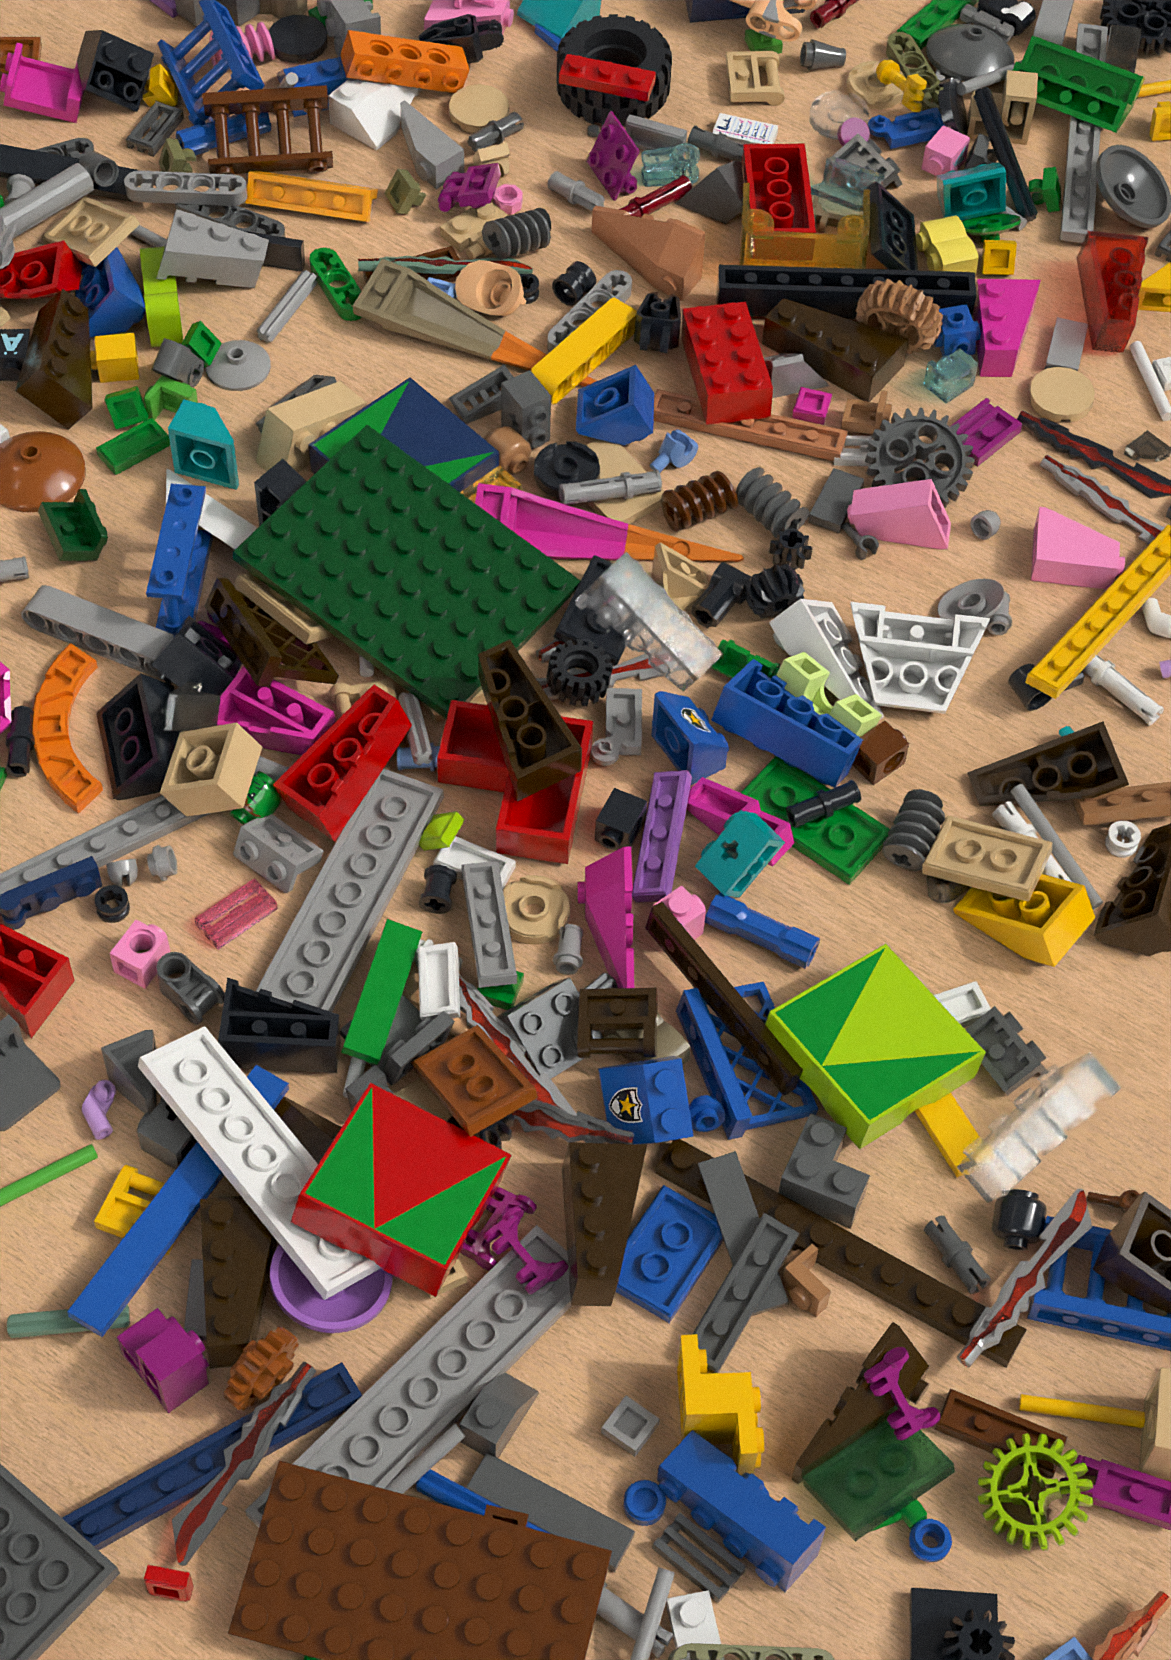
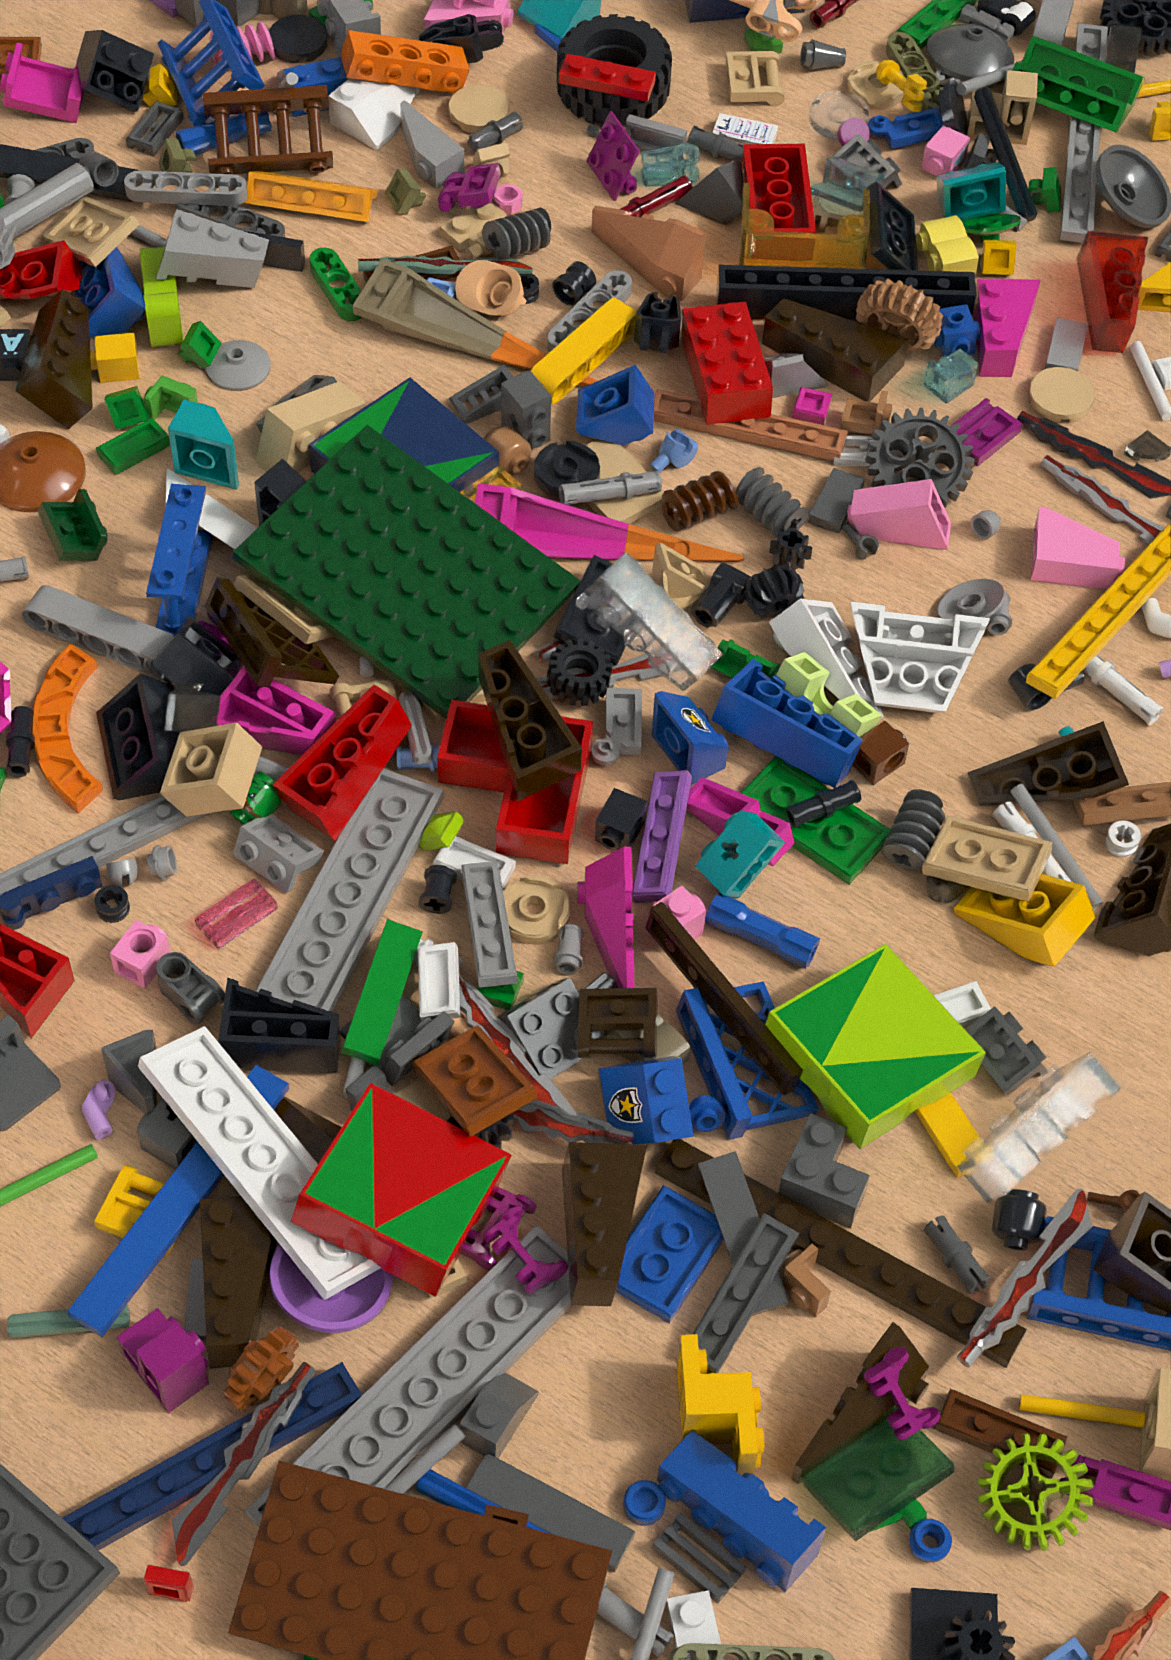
dark grey piece [151,338,204,388] -> none
light grey axle [257,270,317,343] -> none
light grey axle [548,171,605,211] -> none
light grey plate [601,1396,660,1457] -> none

